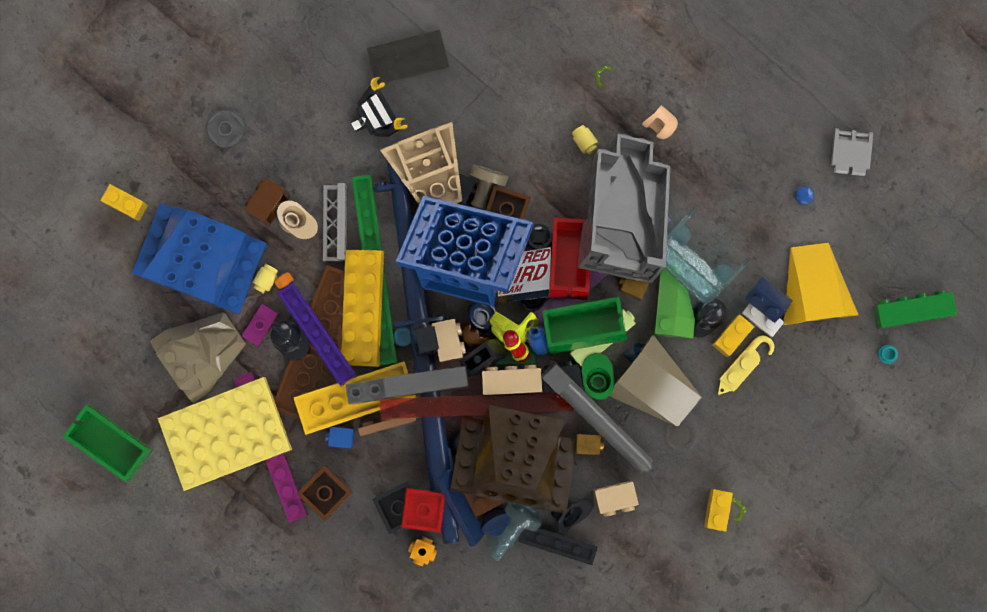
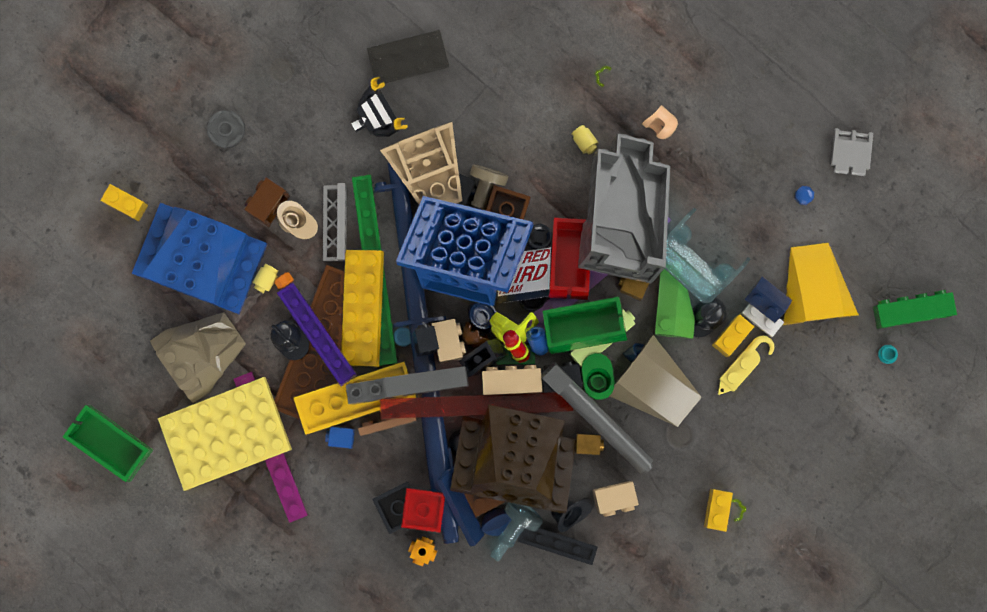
magenta plate [242,304,279,347] -> none
reddish brown brick [297,465,354,521] -> none

